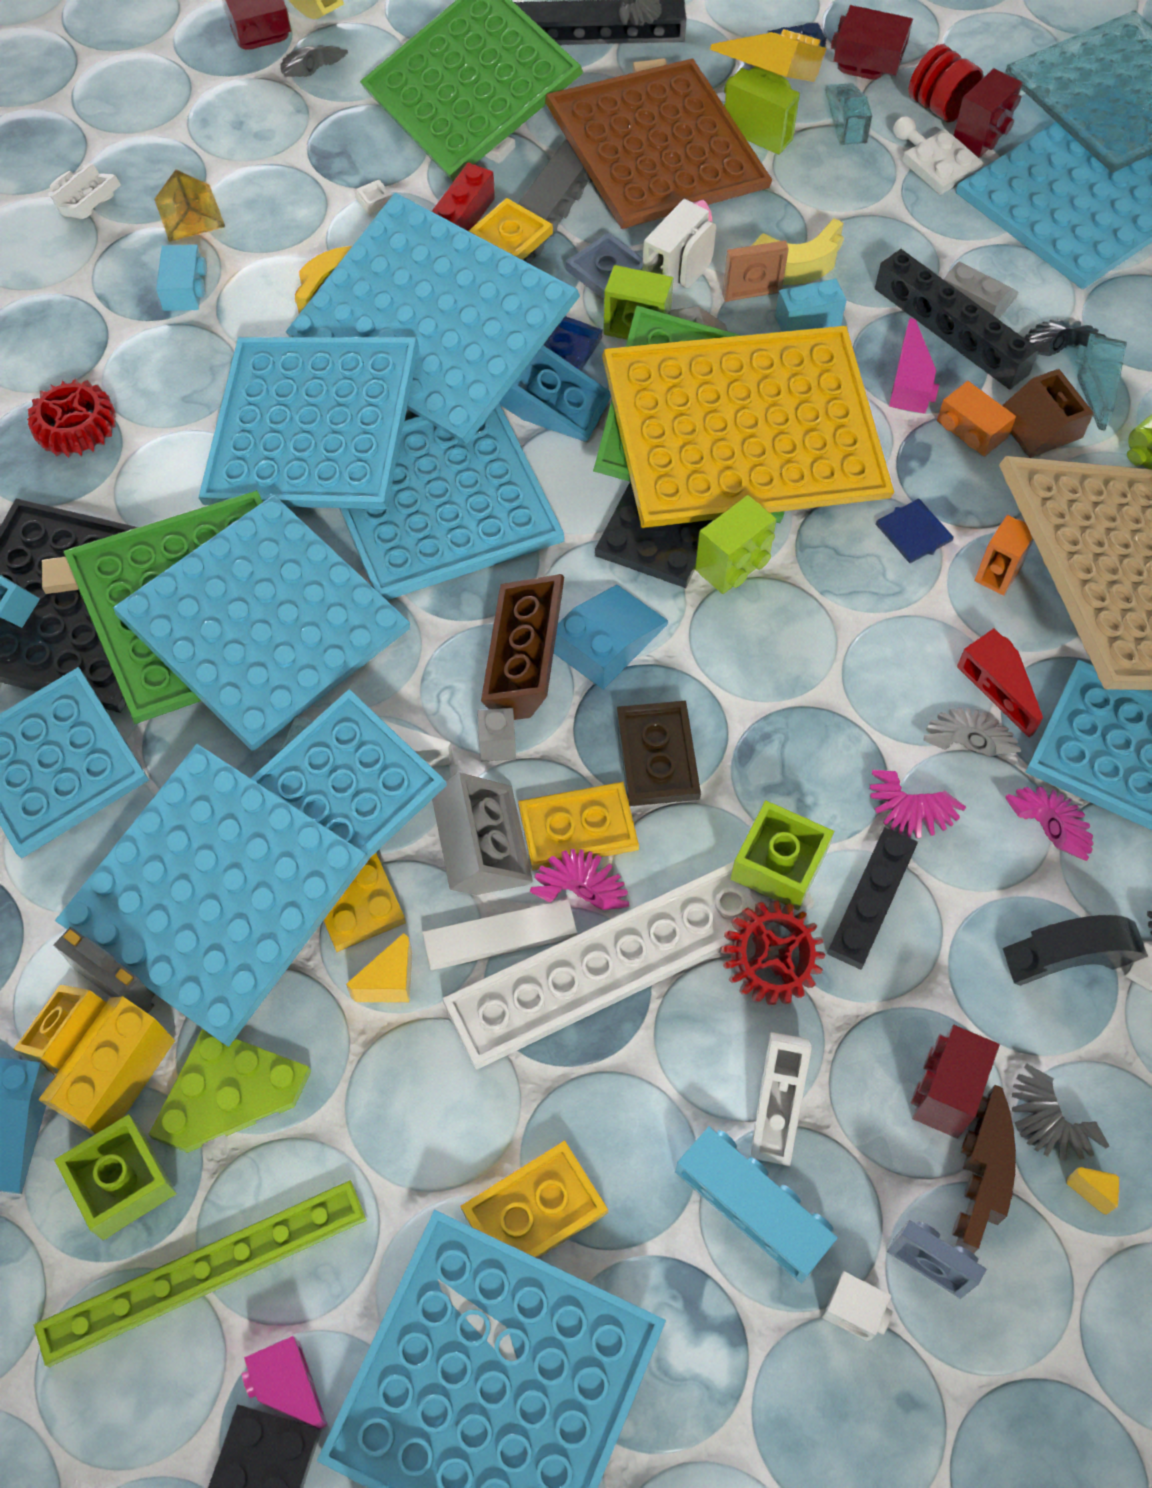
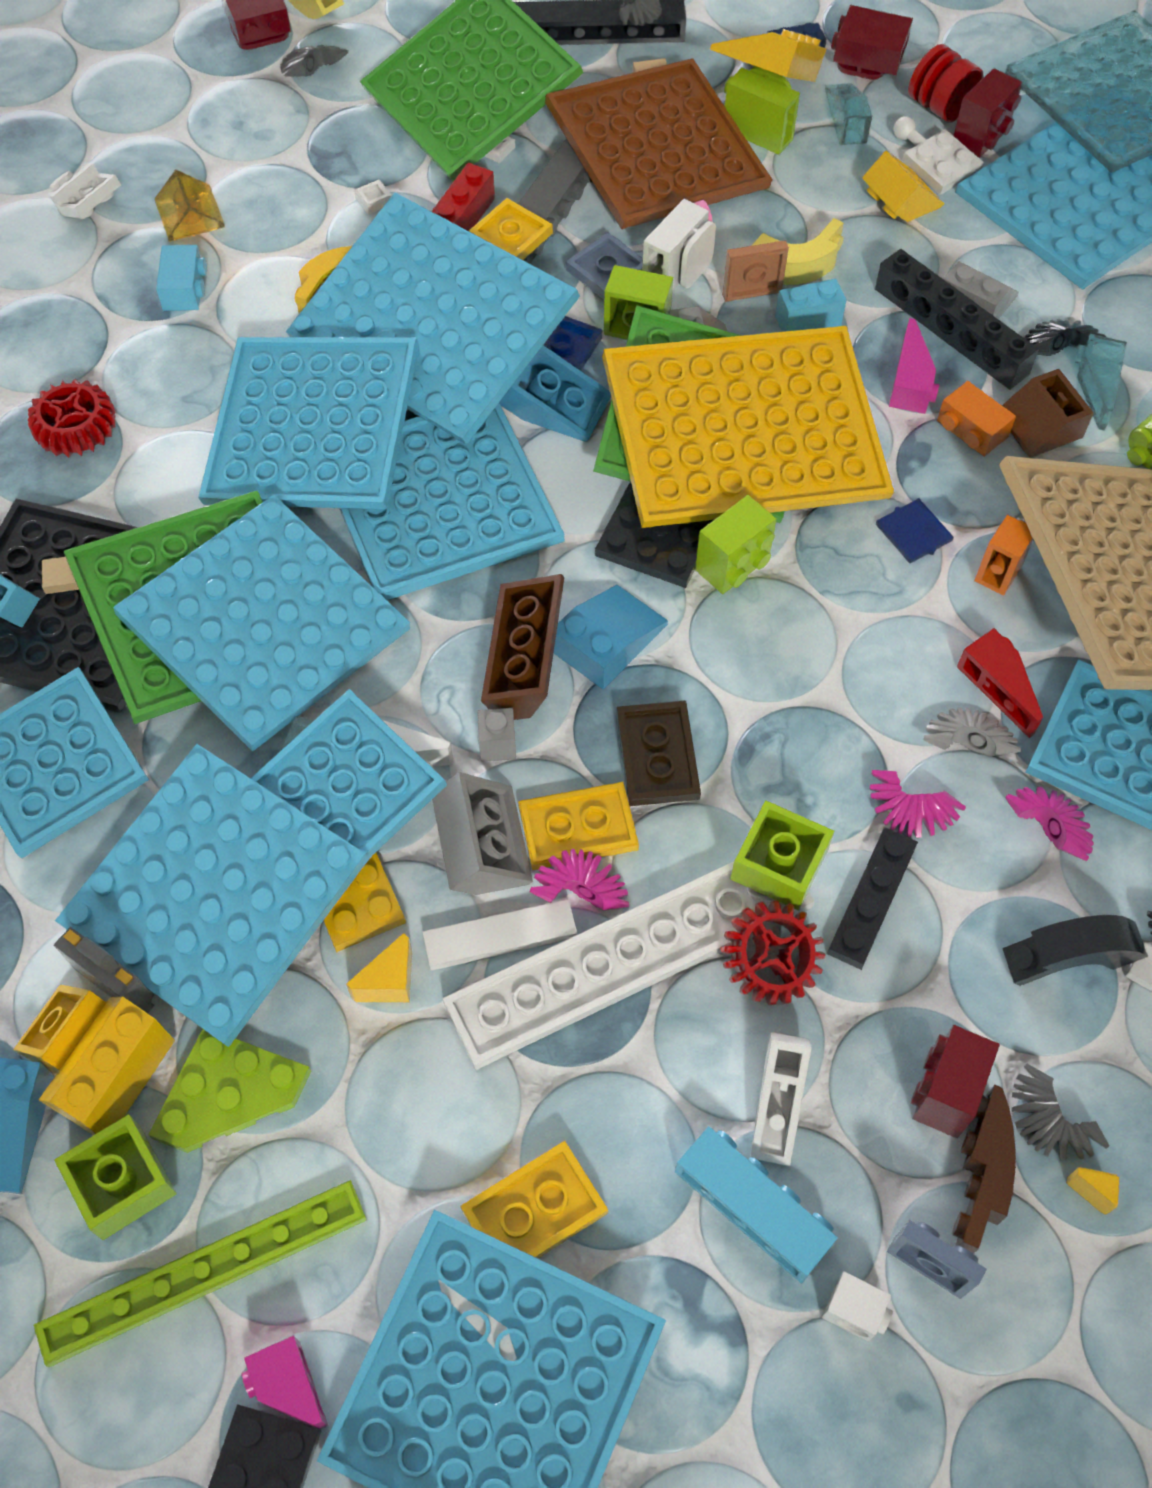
none -> yellow slope [862,150,945,222]

